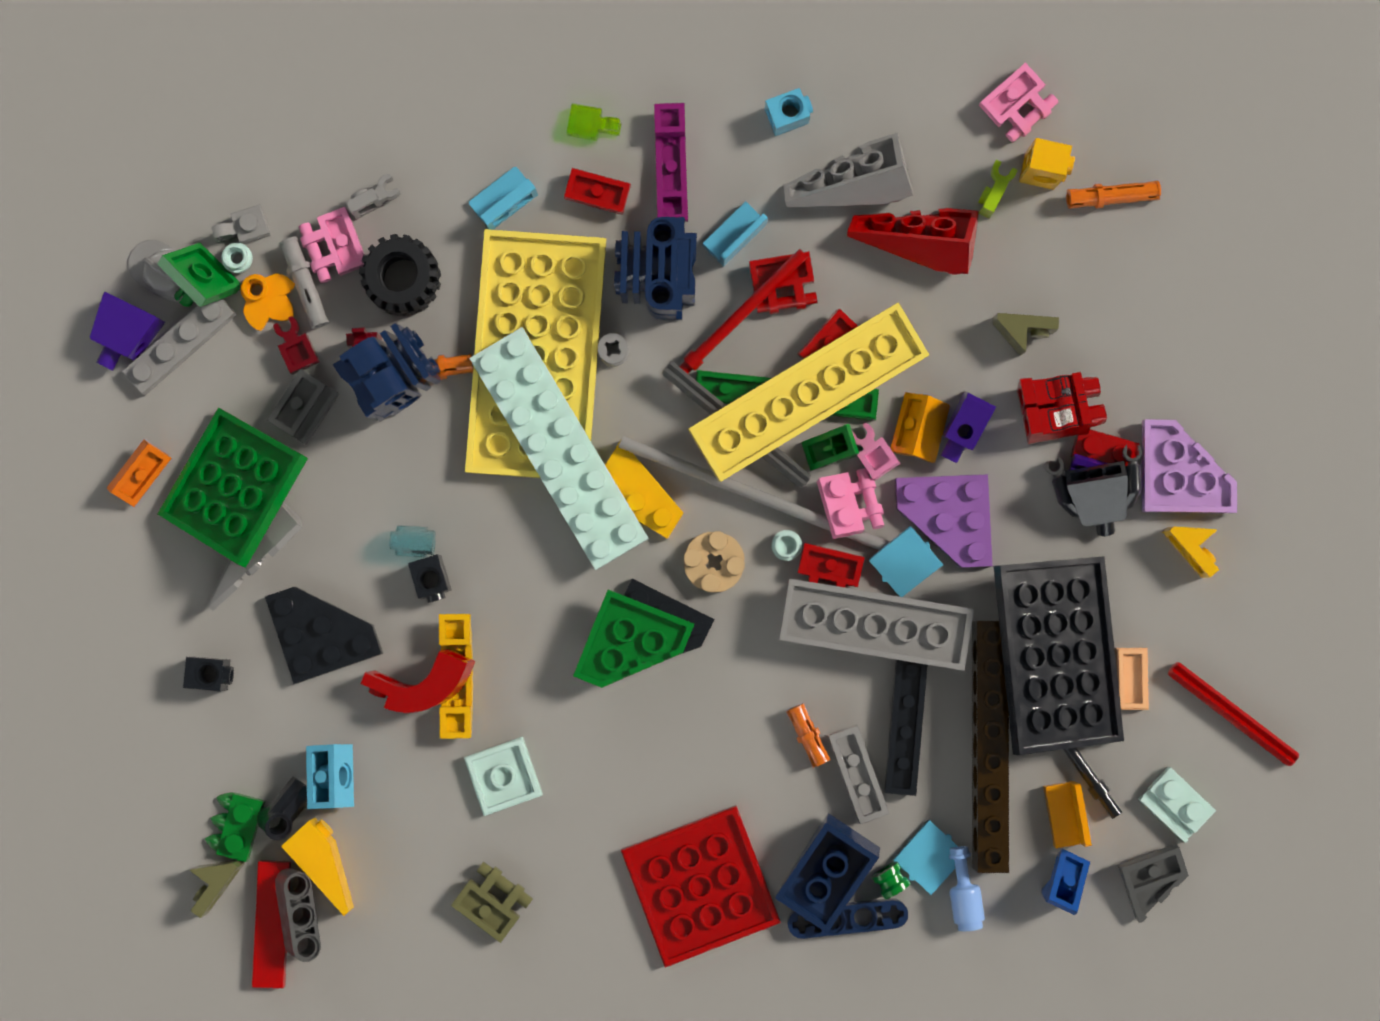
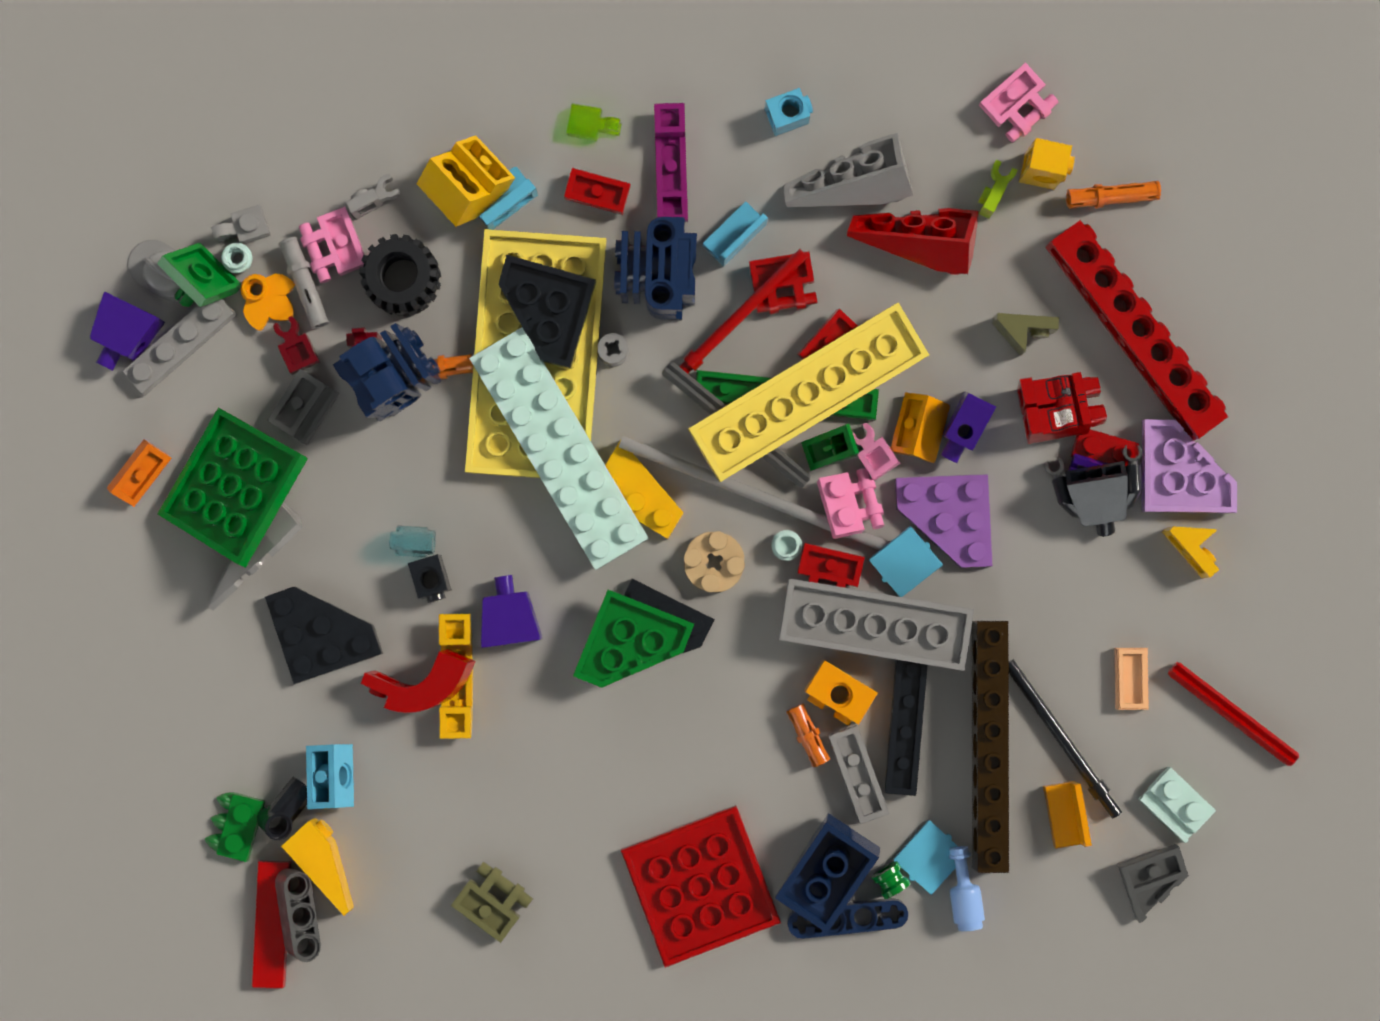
black brick [183,656,234,691] -> none
olive slope [190,860,245,918] -> none
light aqua tile [464,736,543,816] -> none
black plate [993,556,1124,755] -> none
blue slope [1041,849,1090,915] -> none
none -> yellow piece [416,135,515,227]
none -> dark purple torso [481,575,543,648]
none -> black plate [498,255,596,370]
none -> light orange brick [804,660,878,726]
none -> red brick [1045,220,1229,440]

